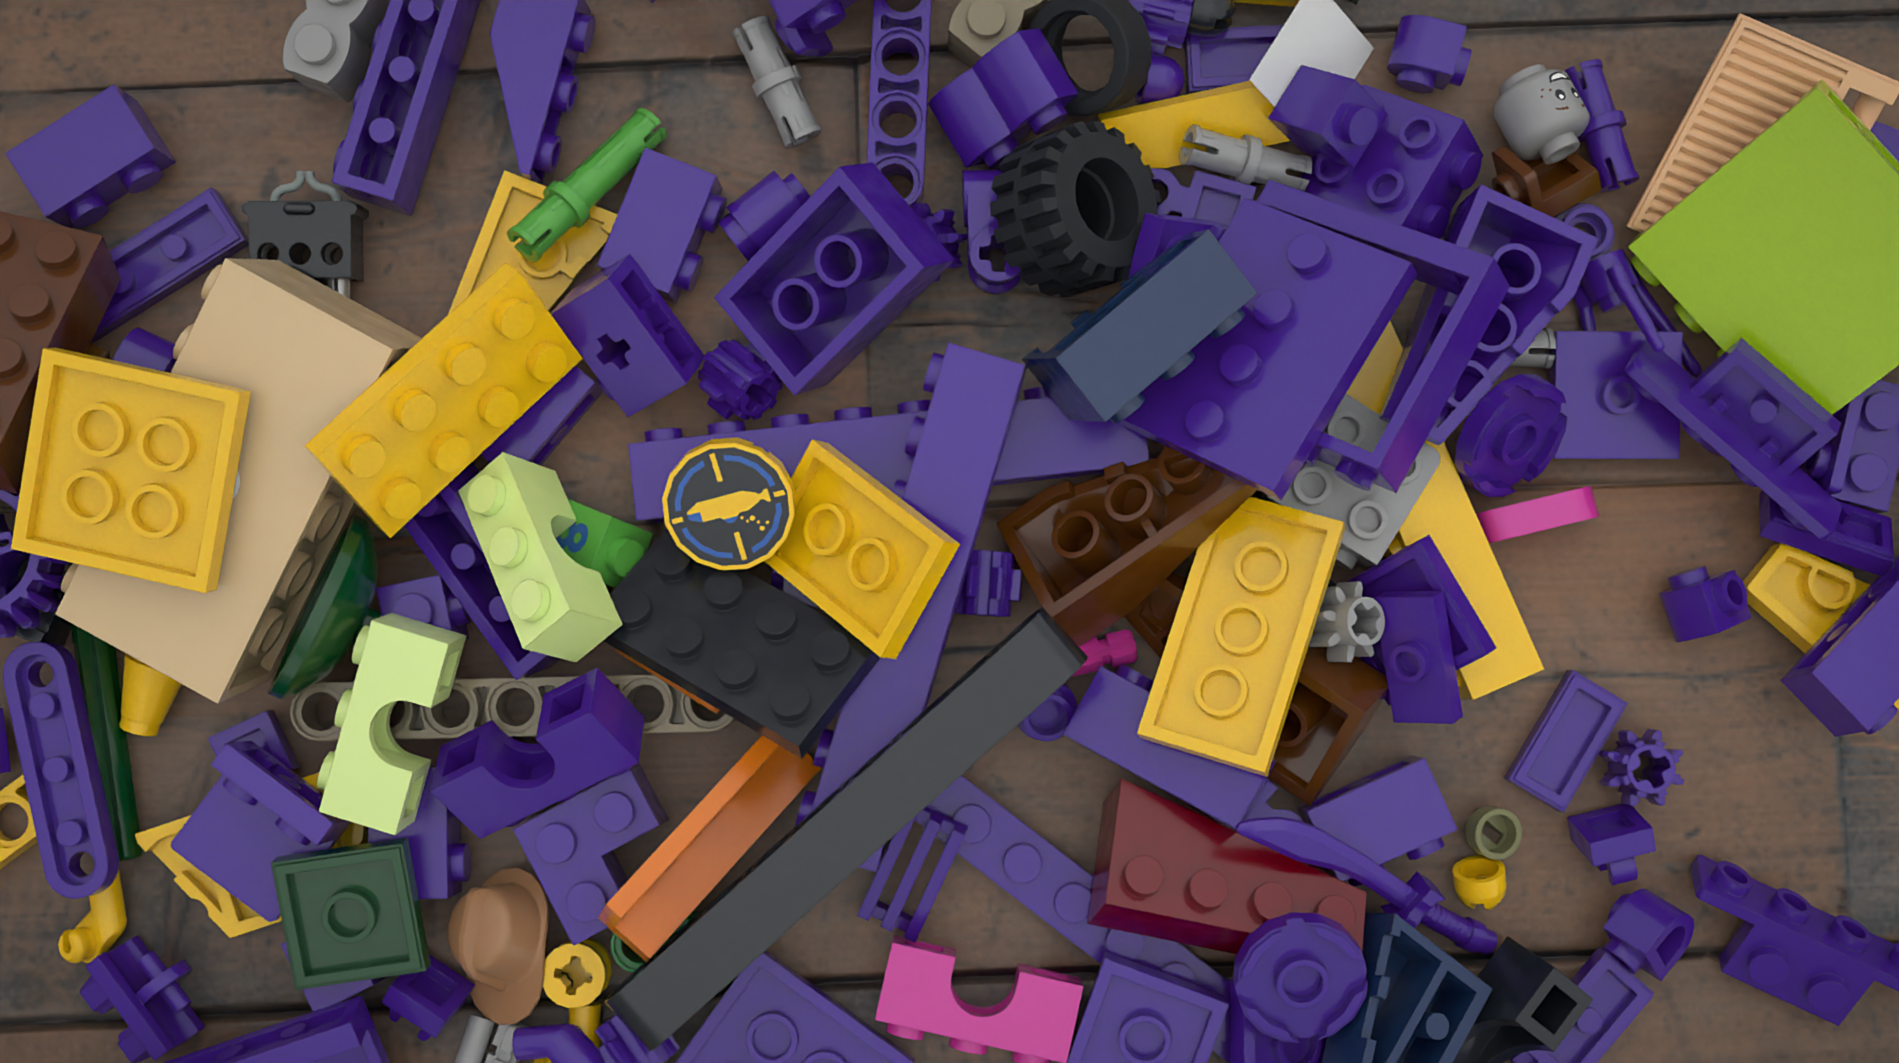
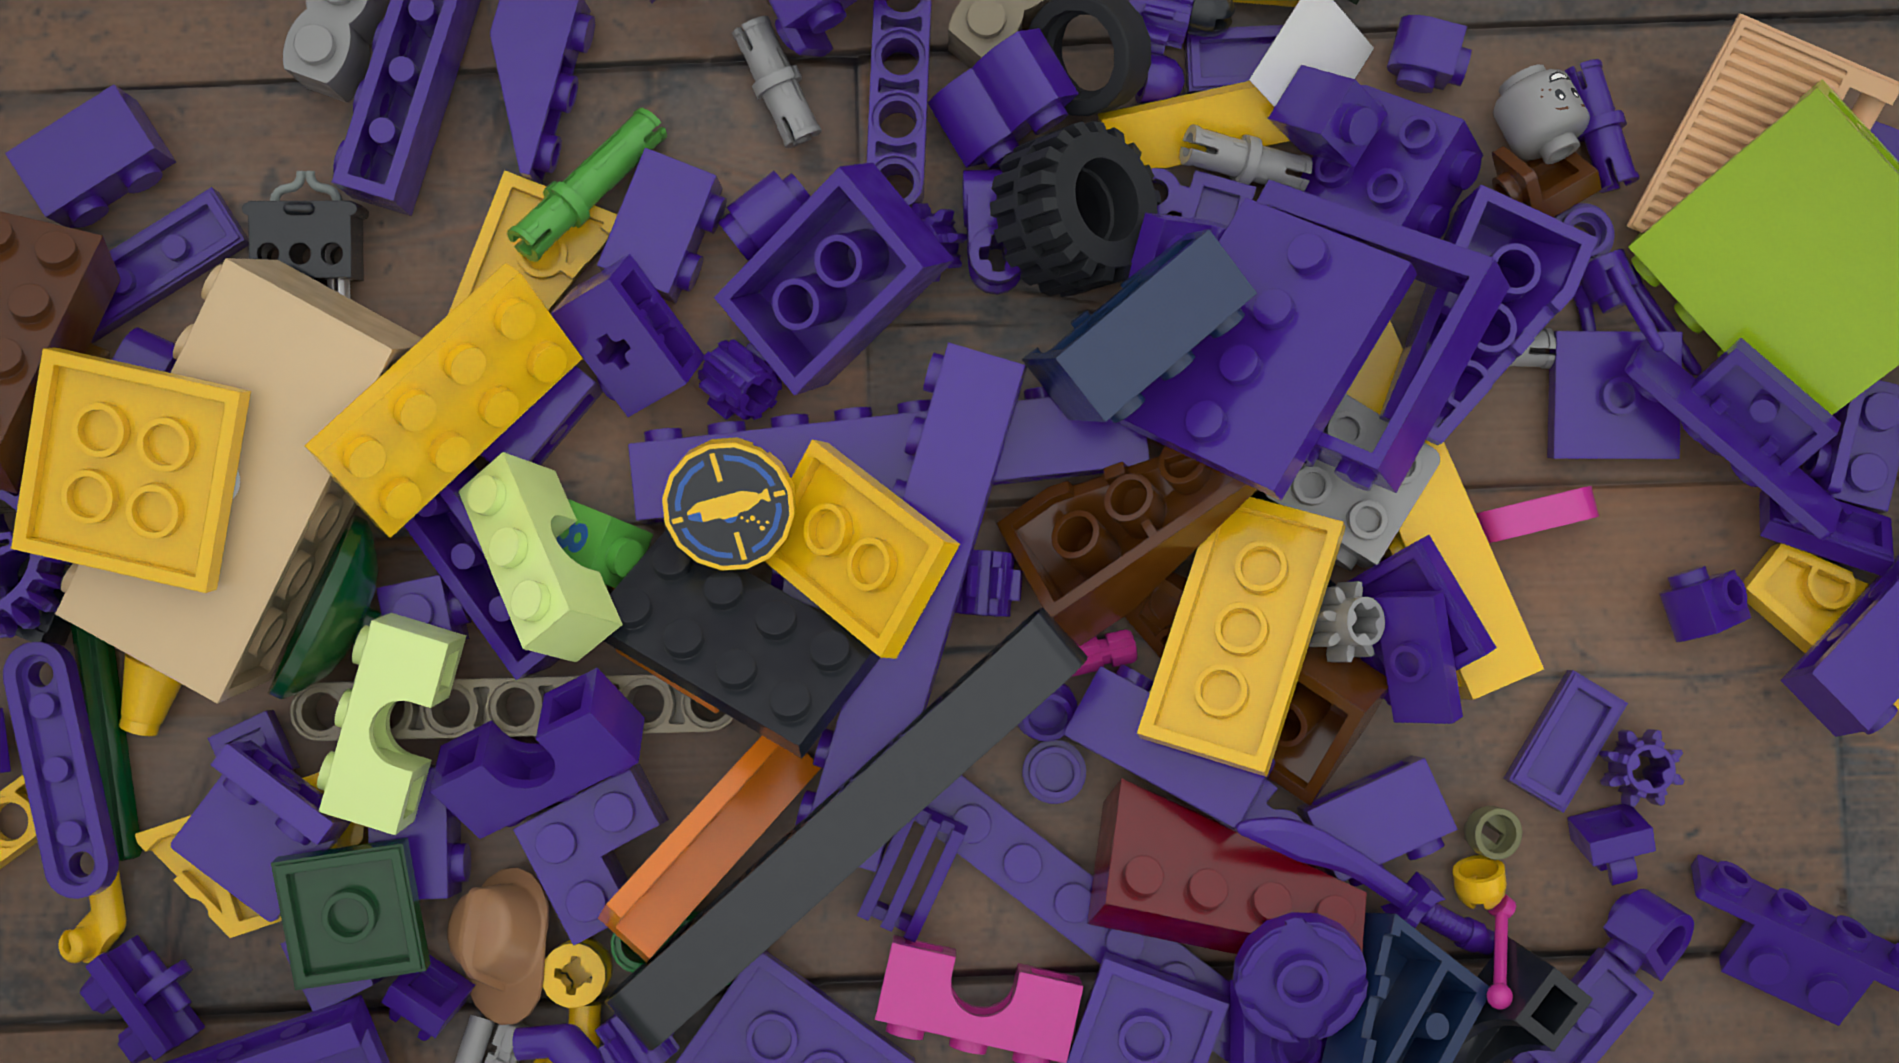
dark purple tile [1455,374,1567,497] -> none
none -> dark purple plate [1022,740,1086,804]
none -> dark pink hinge [1486,894,1516,1010]

